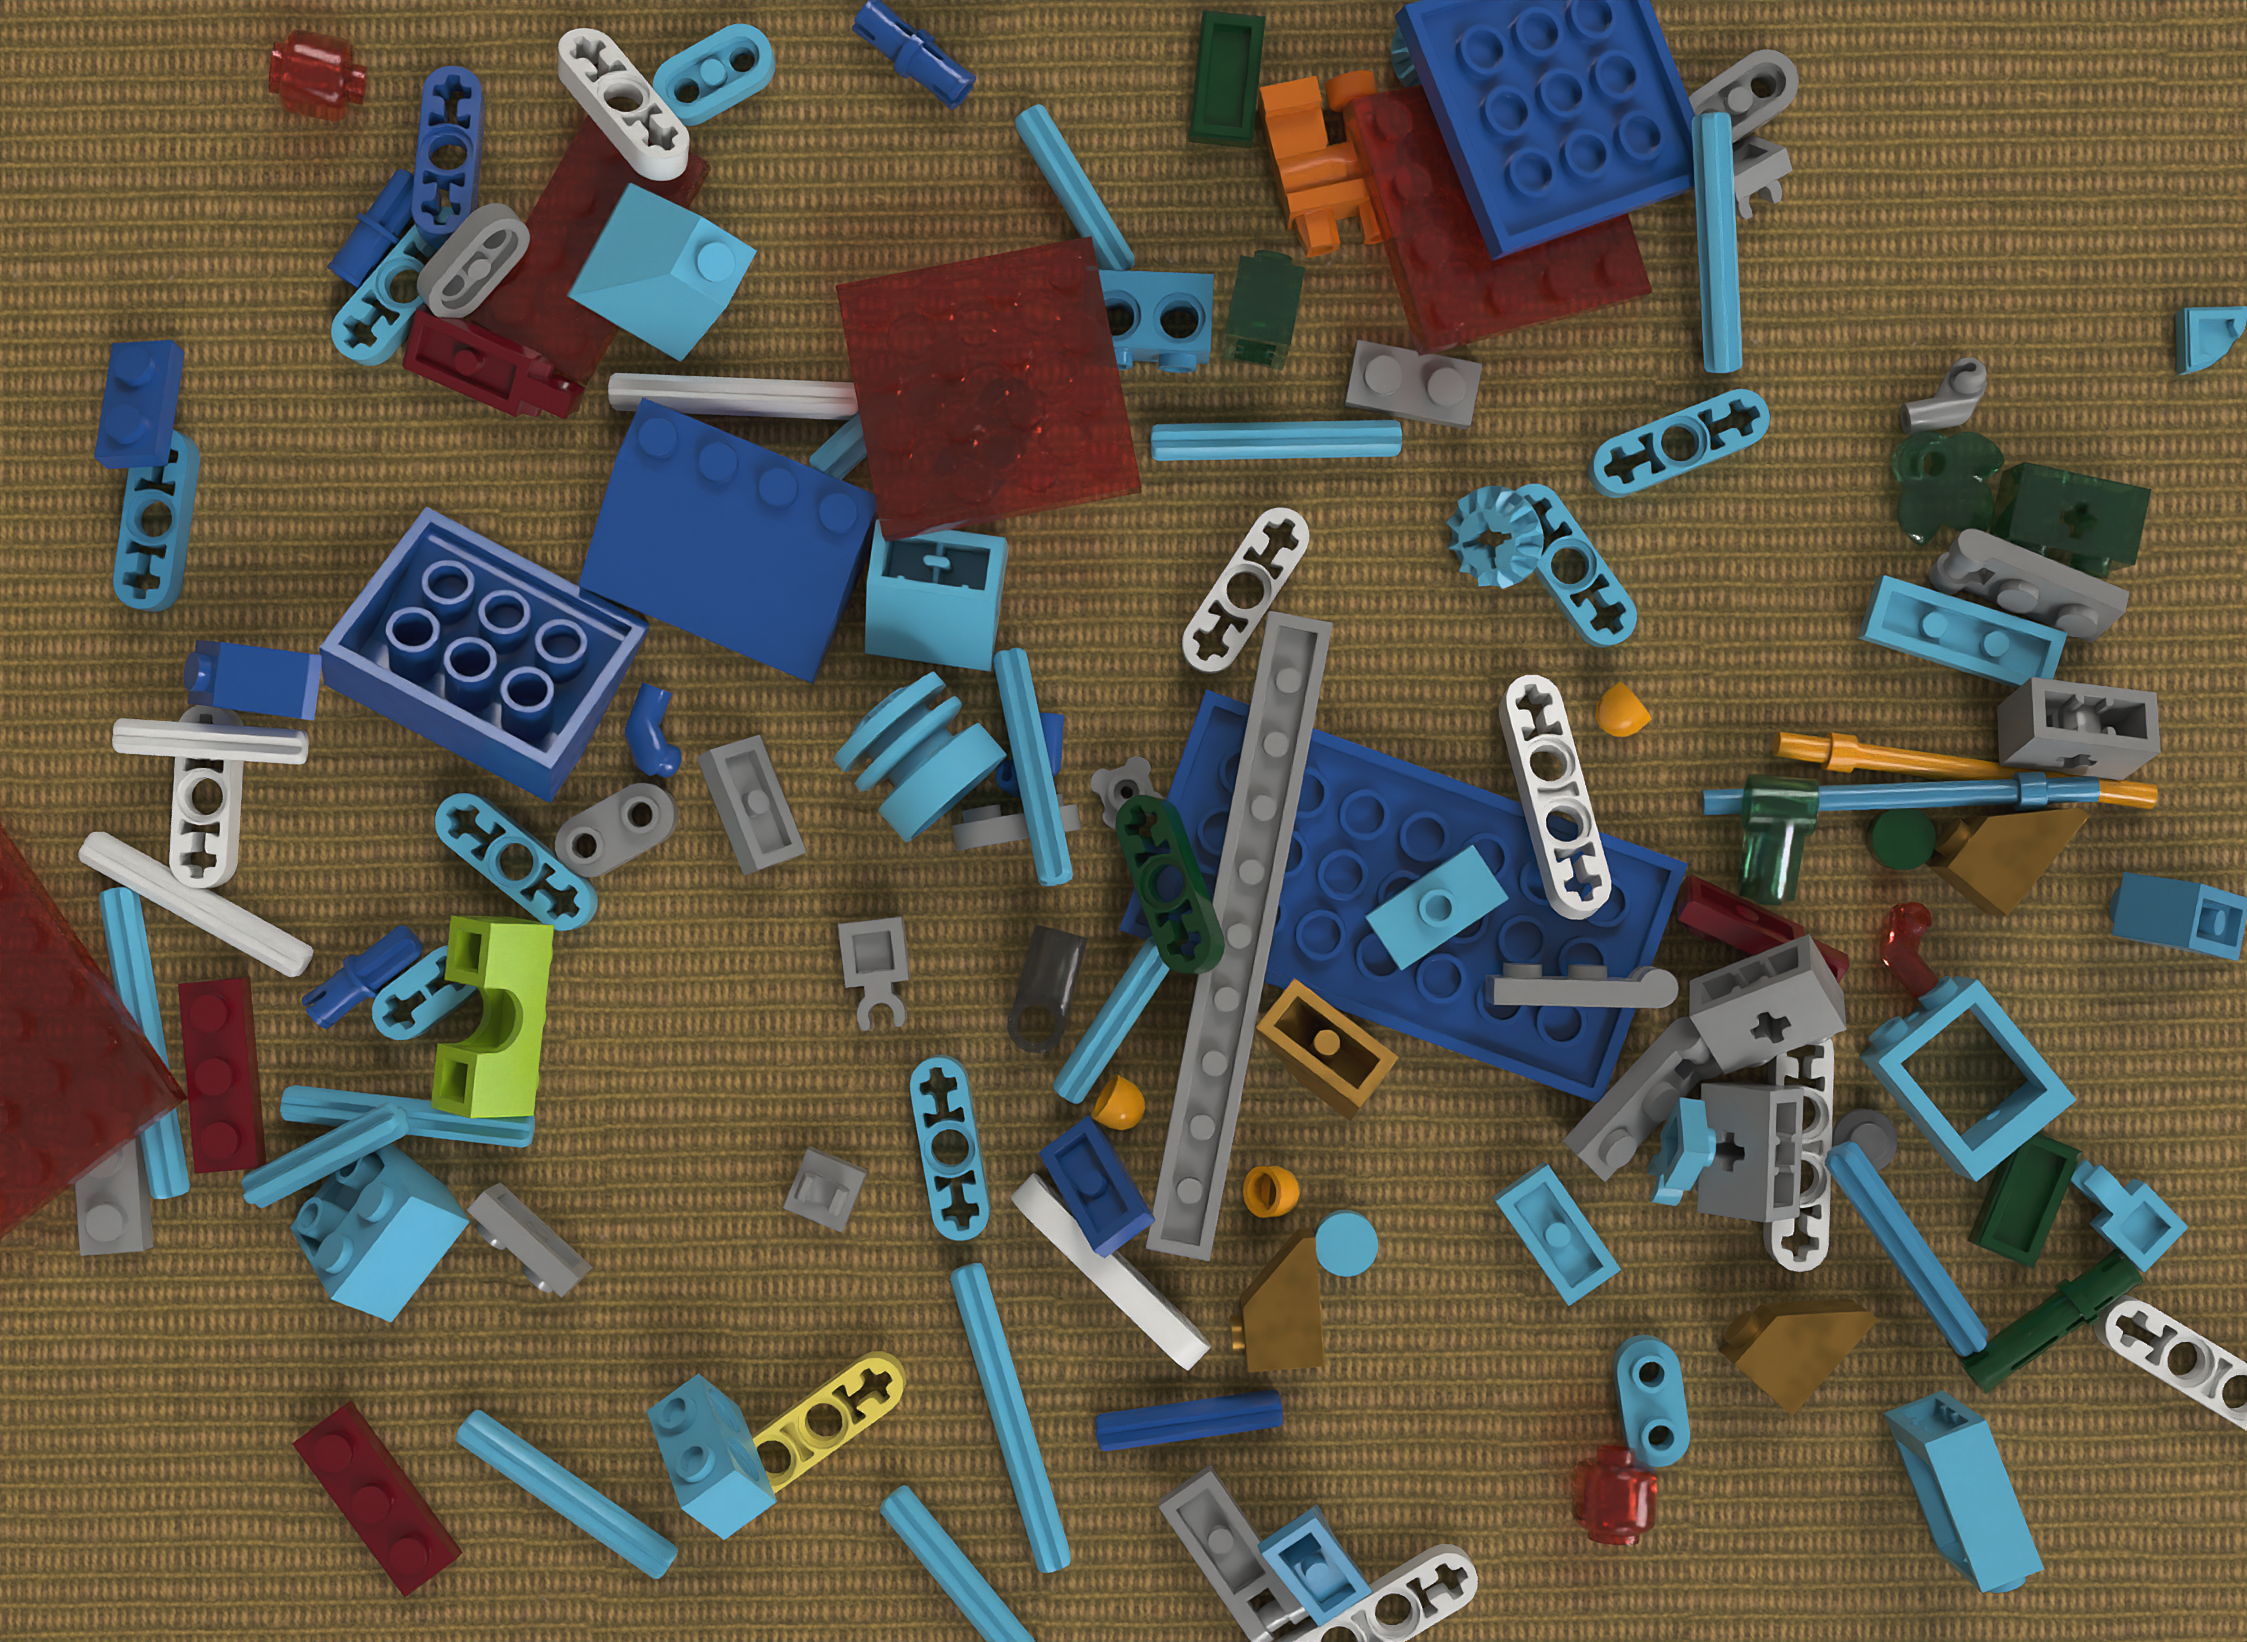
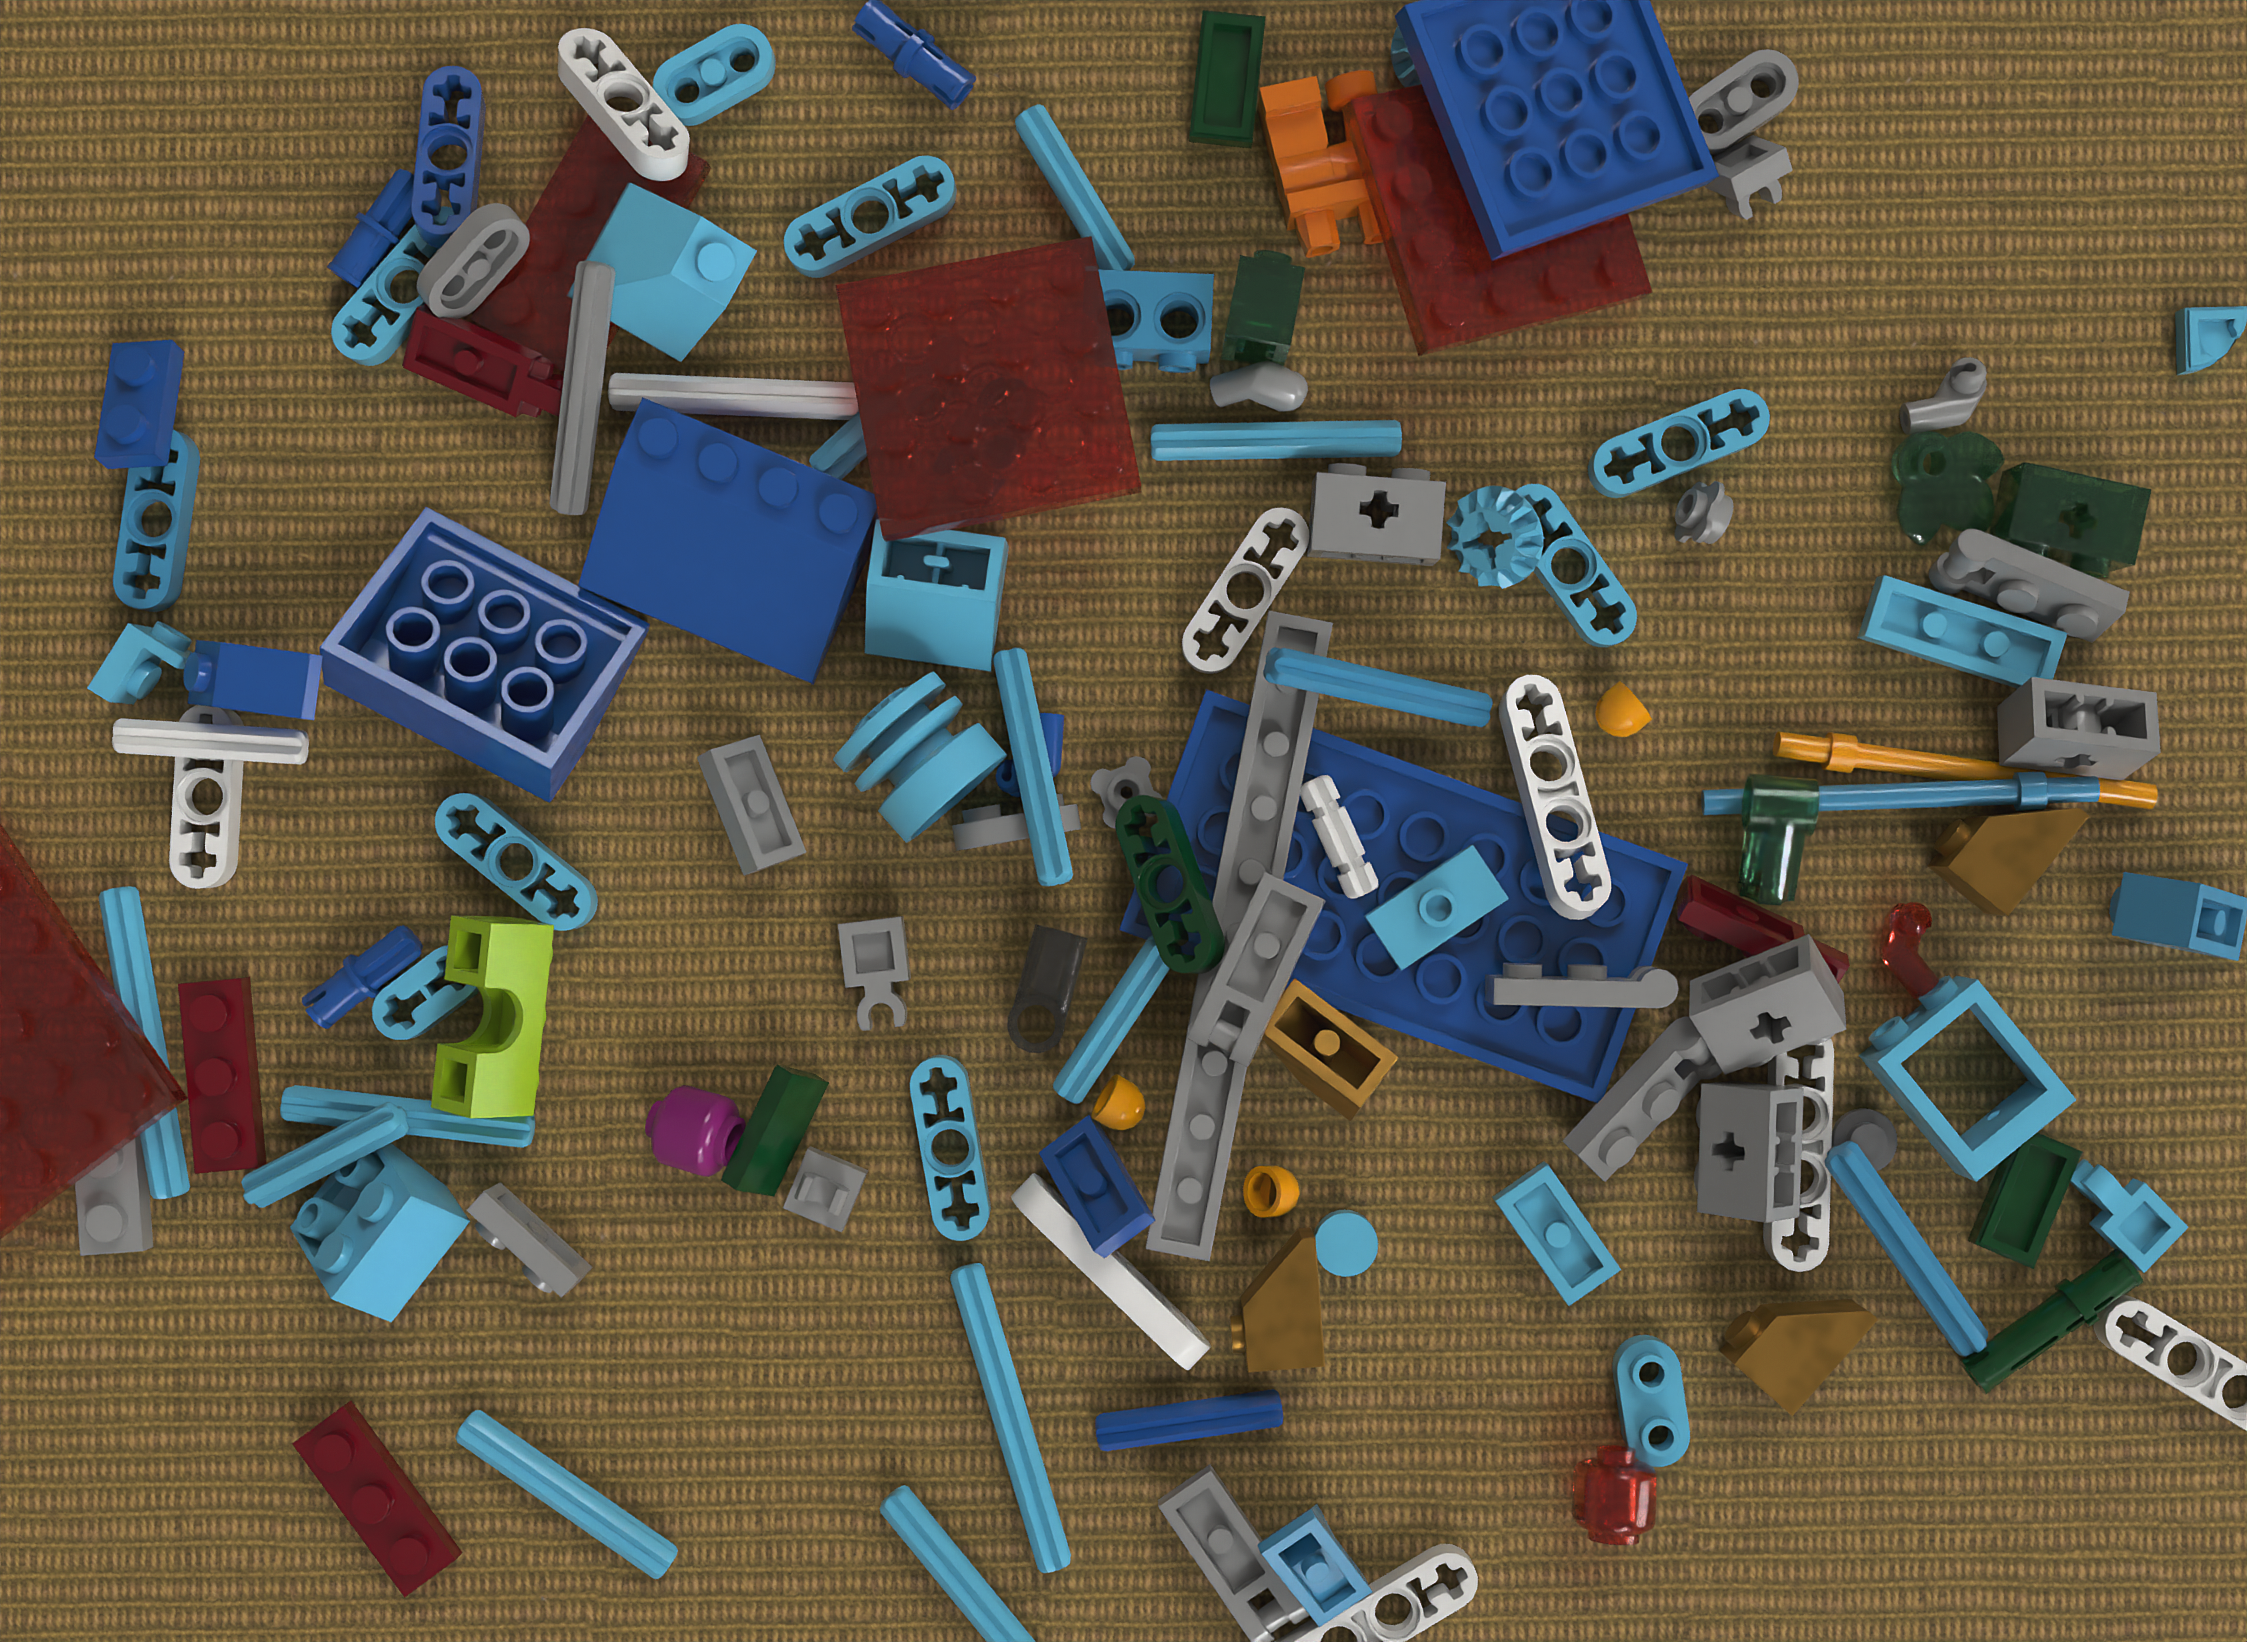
white axle [78,832,314,977] -> none
clear red head [268,29,368,122] -> none
light grey plate [555,783,679,877] -> none
blue arm [625,682,682,778] -> none
medium azure brick [646,1373,777,1540] -> none
light yellow beam [751,1351,906,1494] -> none
light grey plate [1344,340,1482,430] -> none
medium azure plate [1648,1097,1716,1206] -> none
medium azure axle [1691,112,1743,373] -> none
dark green tile [1866,808,1936,870] -> none
medium azure window [1884,1390,2044,1593] -> none
none -> medium azure bracket [87,621,192,705]
none -> light grey axle [549,260,616,515]
none -> magenta head [645,1085,746,1177]
none -> dark green tile [721,1064,829,1197]
none -> medium azure beam [784,155,957,278]
none -> light grey plate [1188,872,1326,1067]
none -> light grey arm [1210,361,1308,412]
none -> dark azure axle [1263,647,1493,727]
none -> white axle [1300,775,1378,899]
none -> light grey brick [1307,463,1446,566]
none -> light grey plate [1675,481,1733,544]

